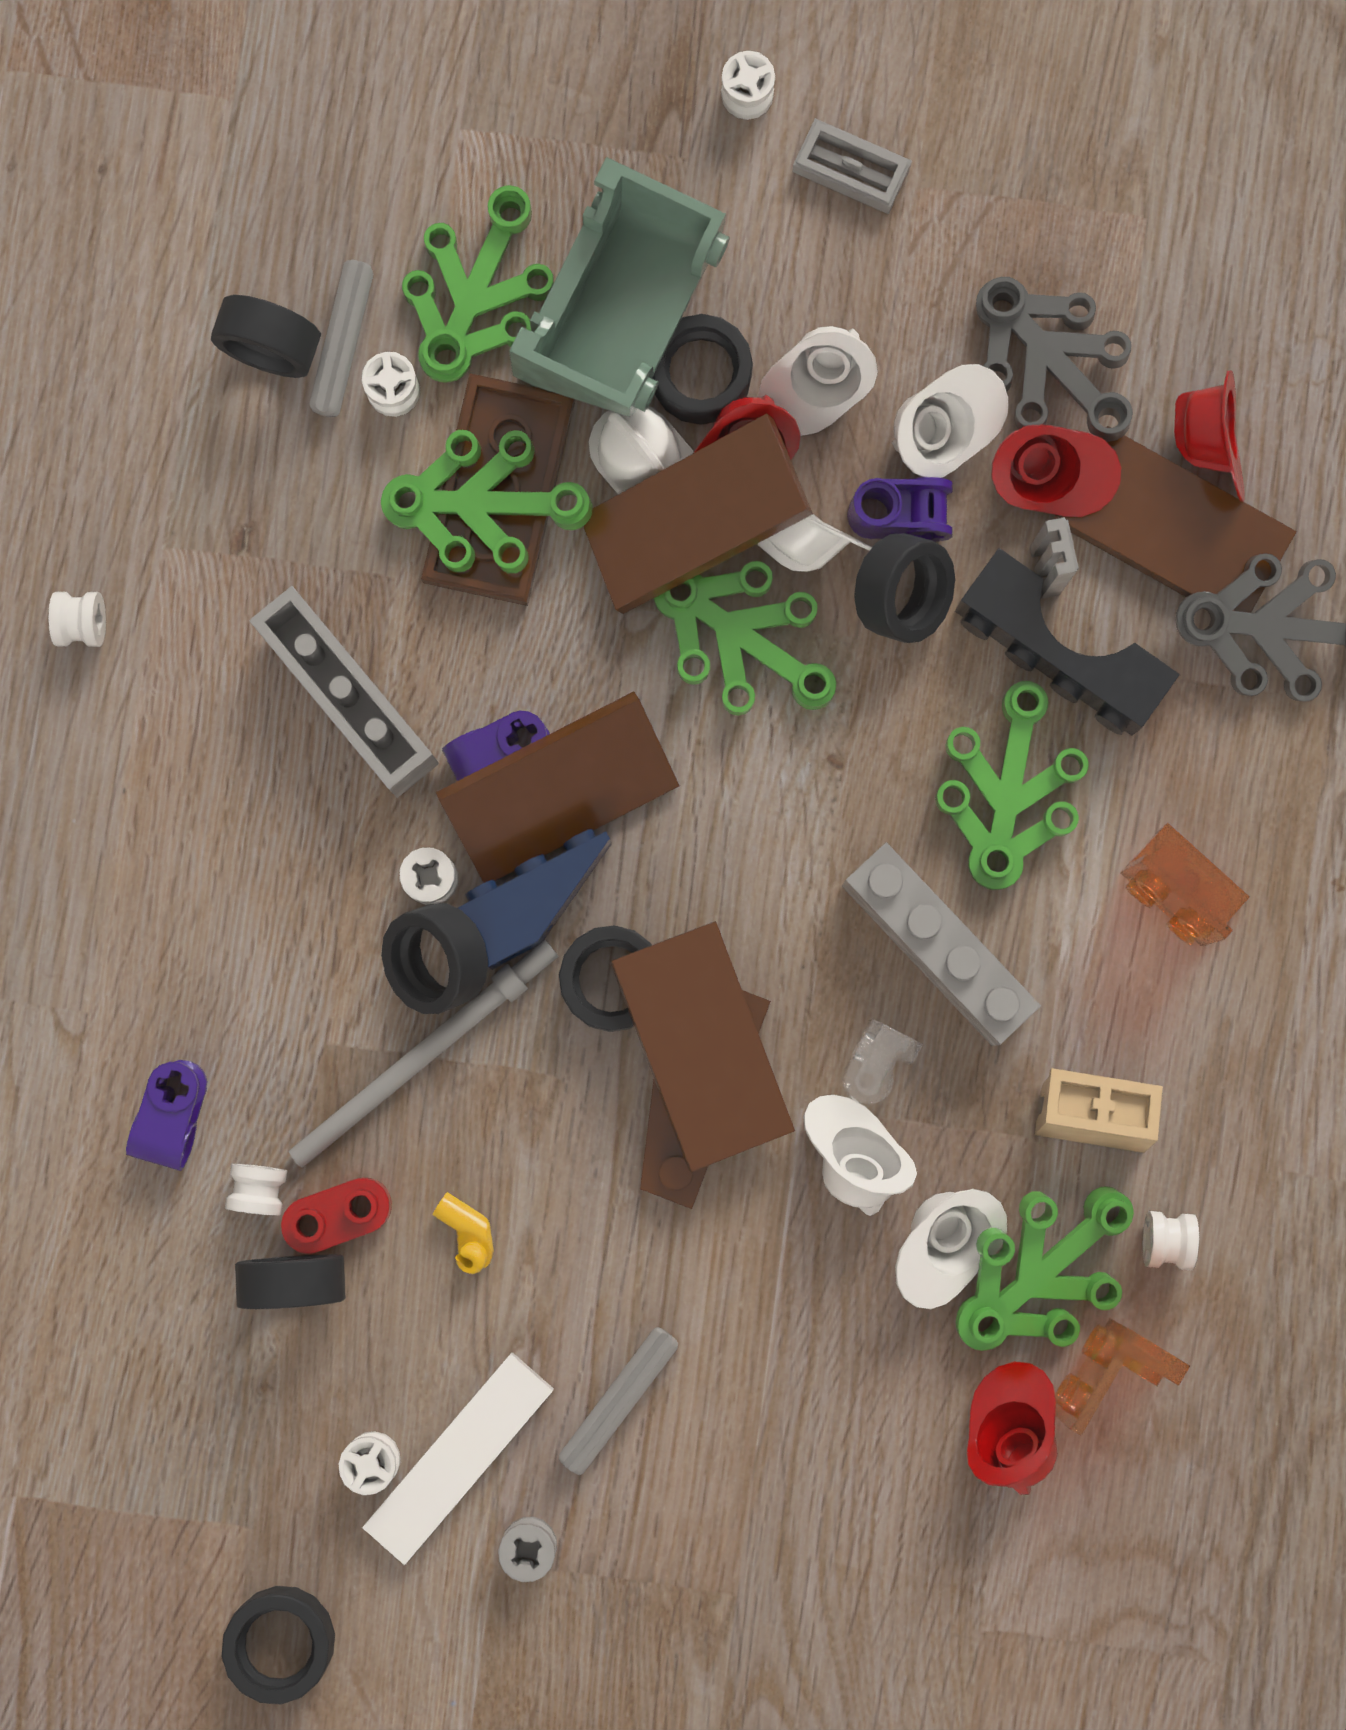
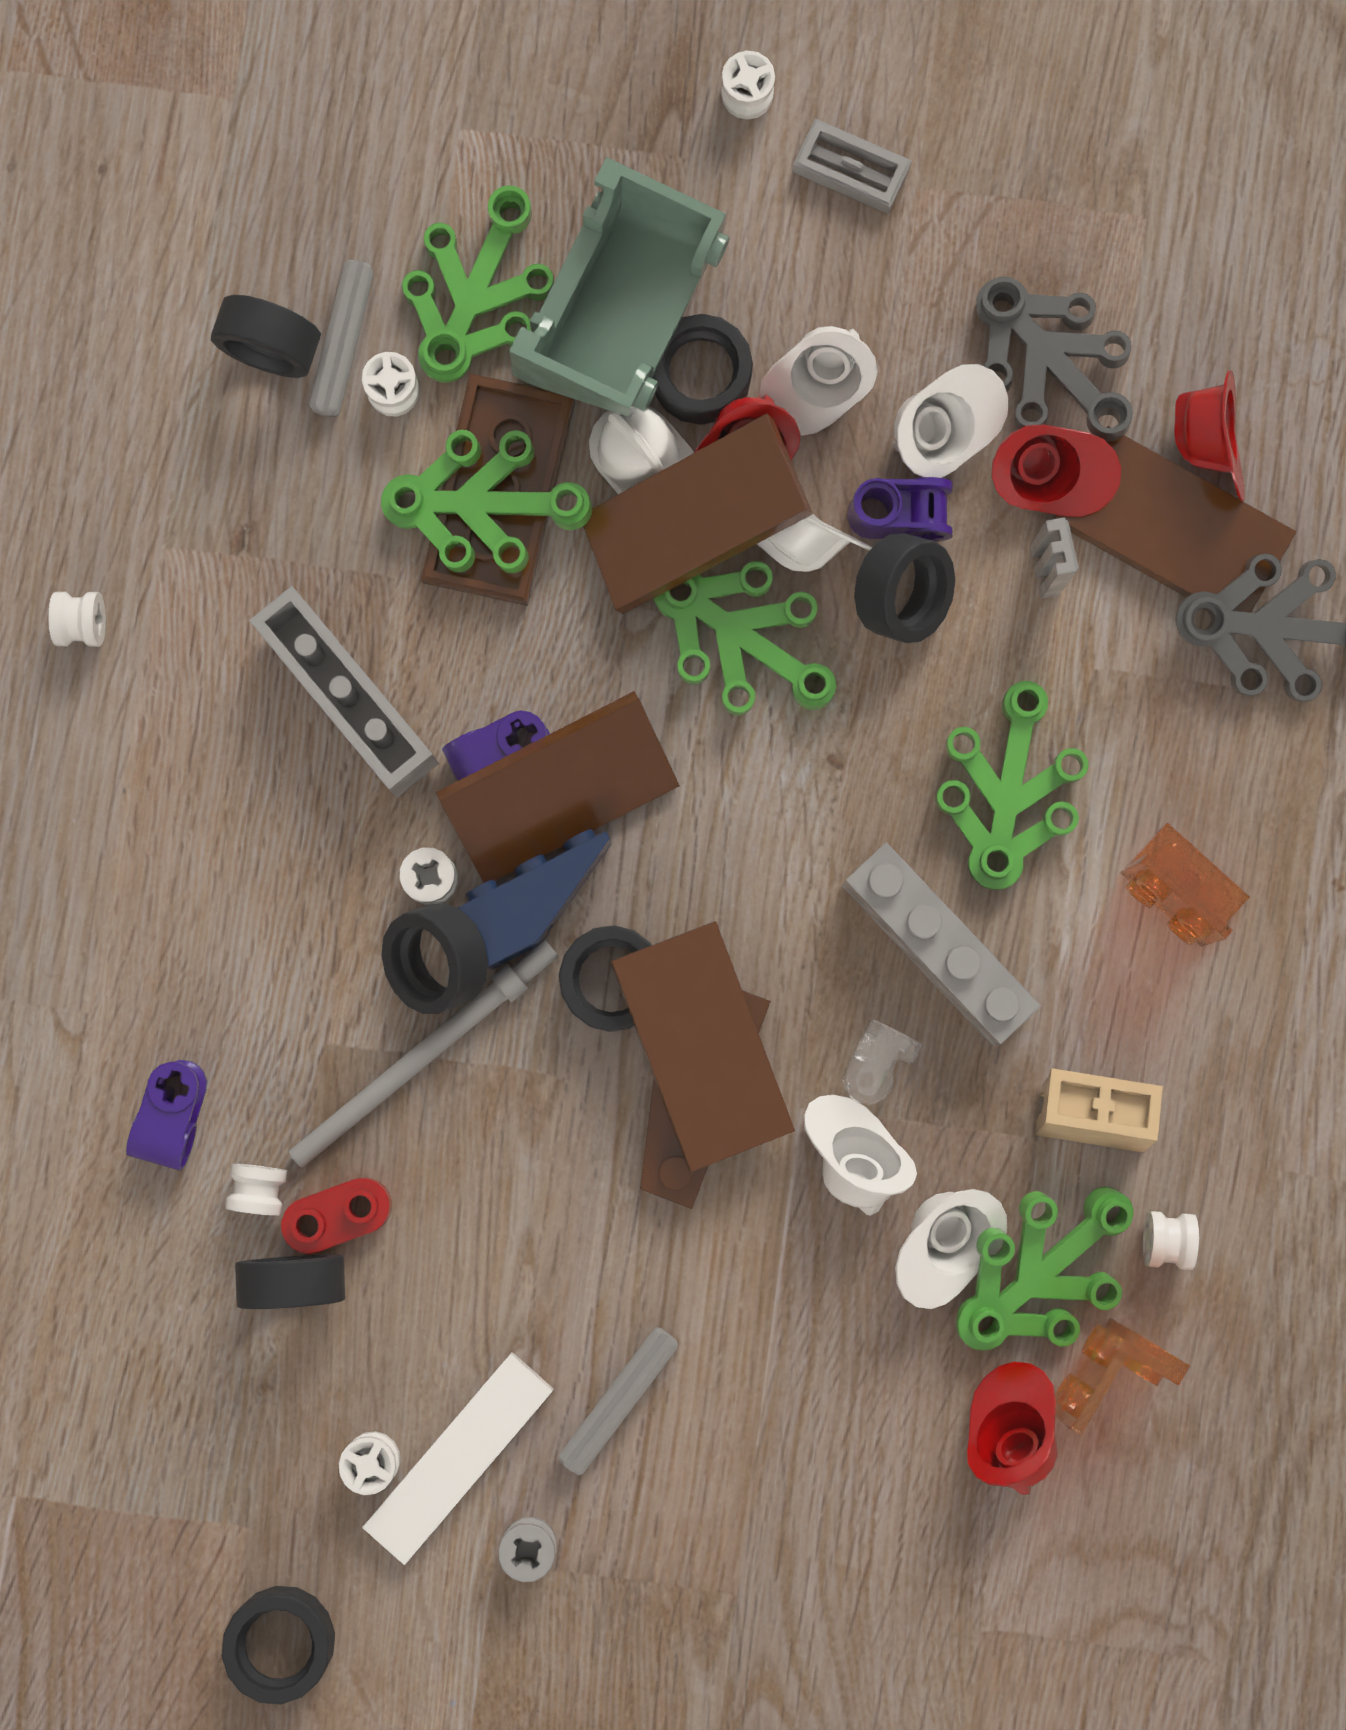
yellow arm [432,1192,494,1274] -> none
black arch [955,548,1180,736] -> none

